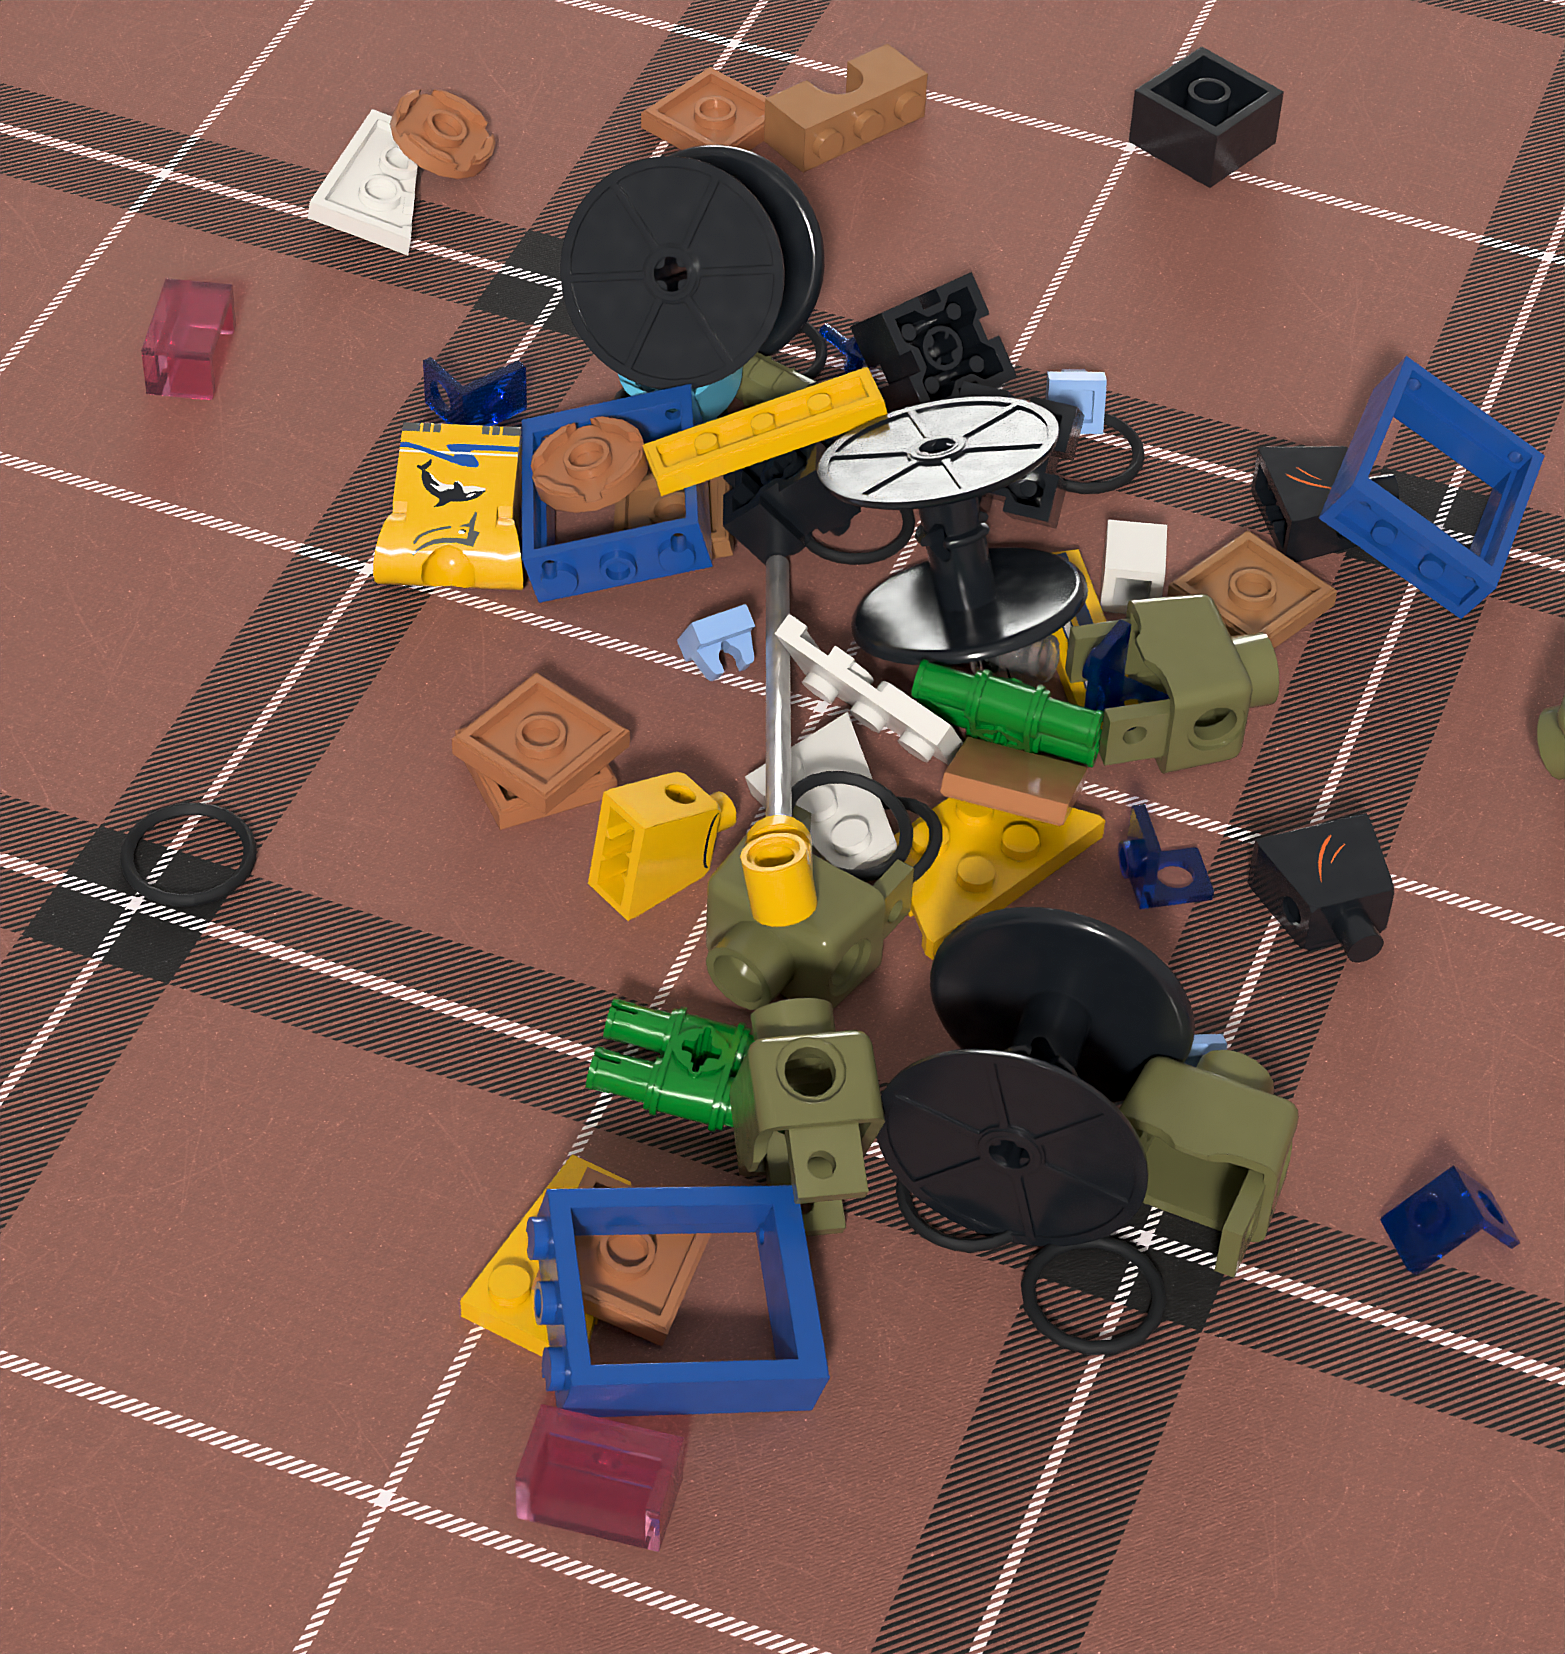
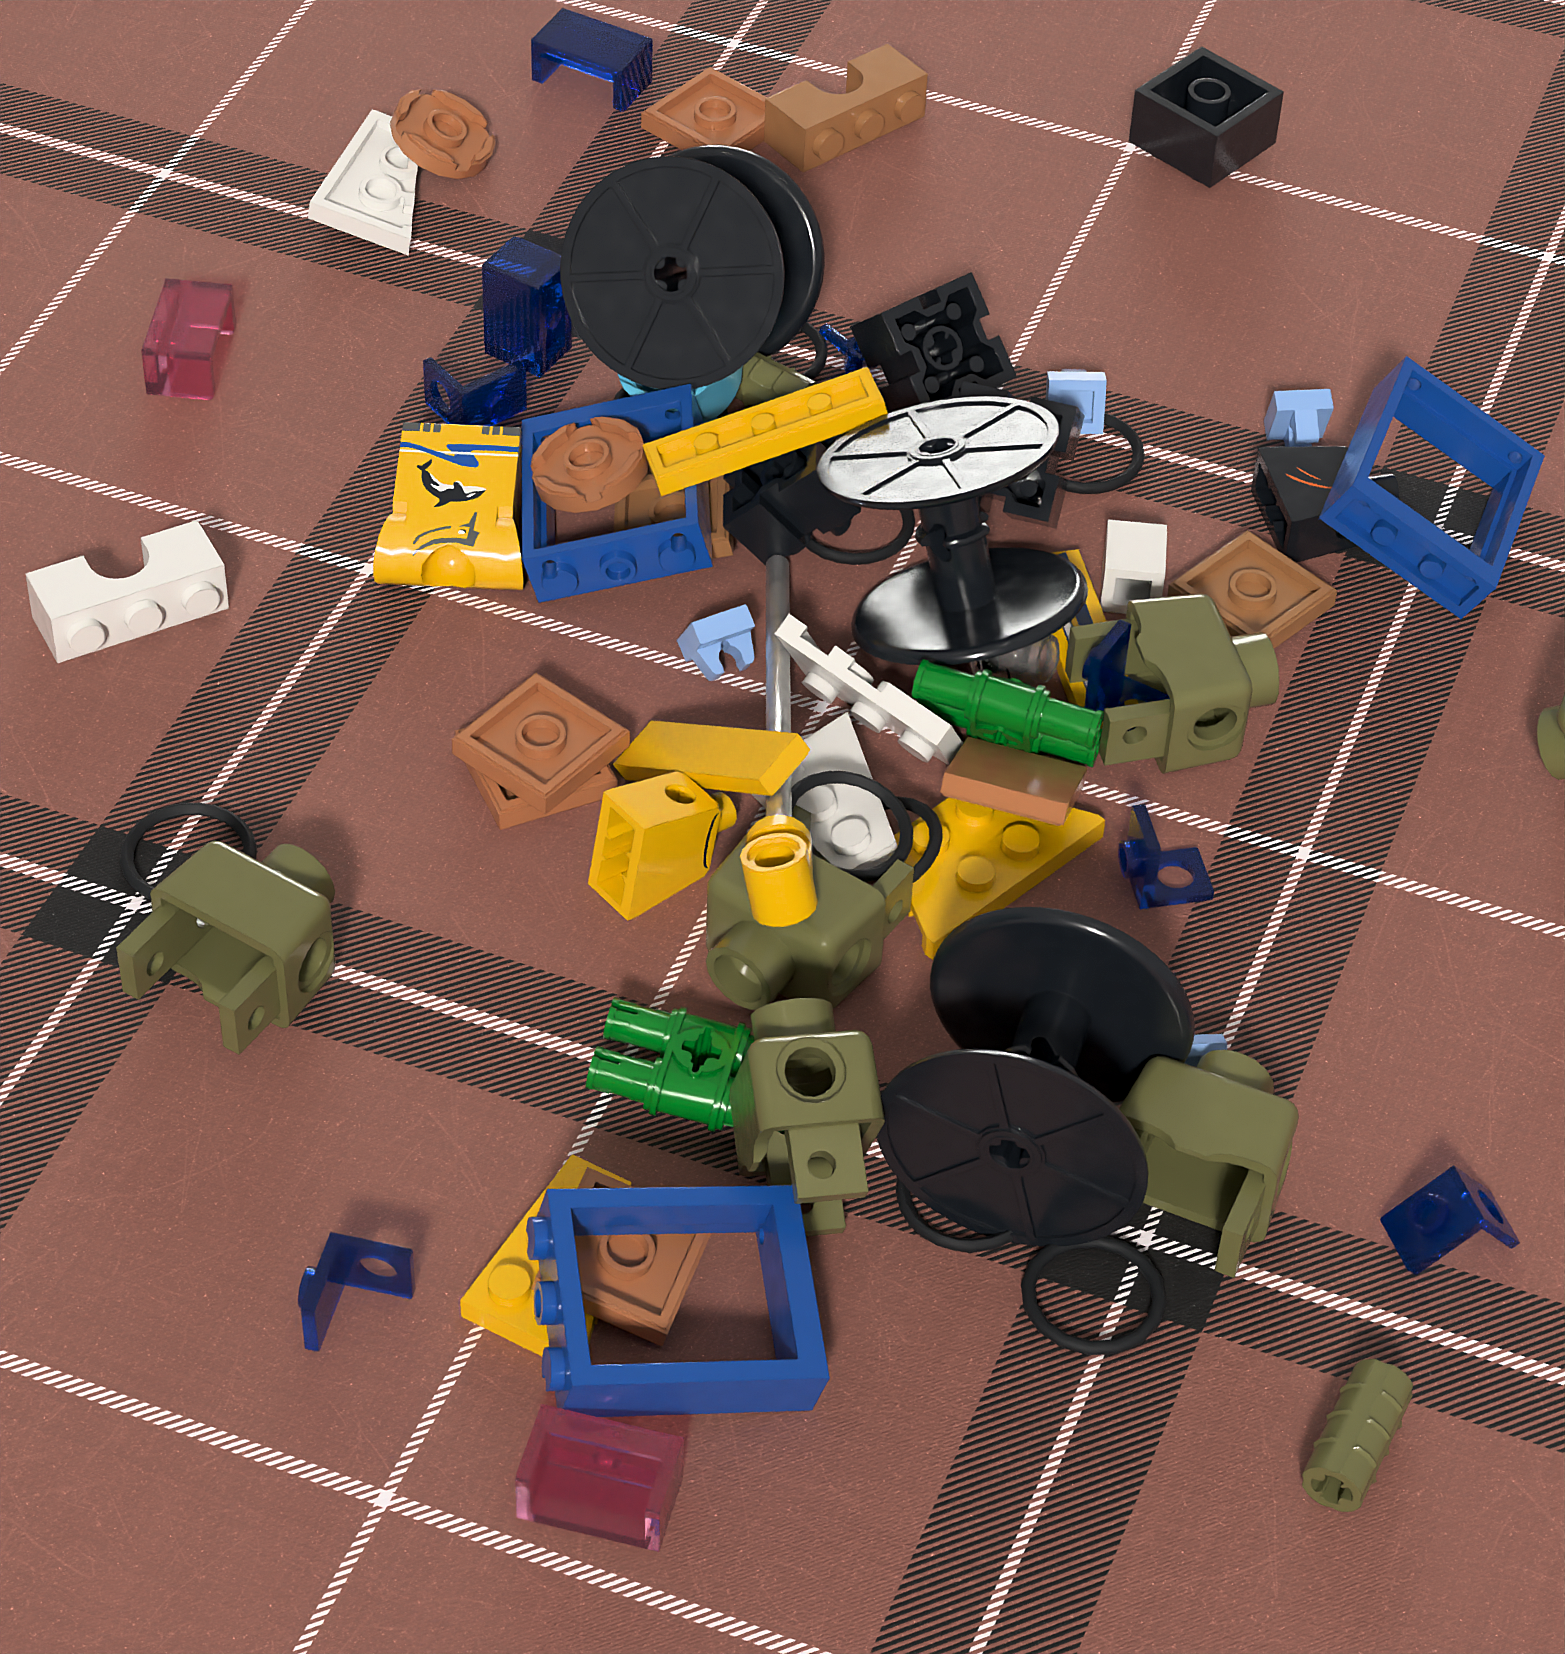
black torso [1247,813,1395,963] -> none
none -> white arch [25,520,229,663]
none -> olive piece [116,841,335,1055]
none -> clear blue bracket [298,1232,416,1352]
none -> clear blue panel [482,237,572,377]
none -> clear blue panel [531,8,653,112]
none -> yellow tile [613,720,810,796]
none -> light blue tile [1264,389,1334,447]
none -> olive axle [1302,1359,1413,1512]

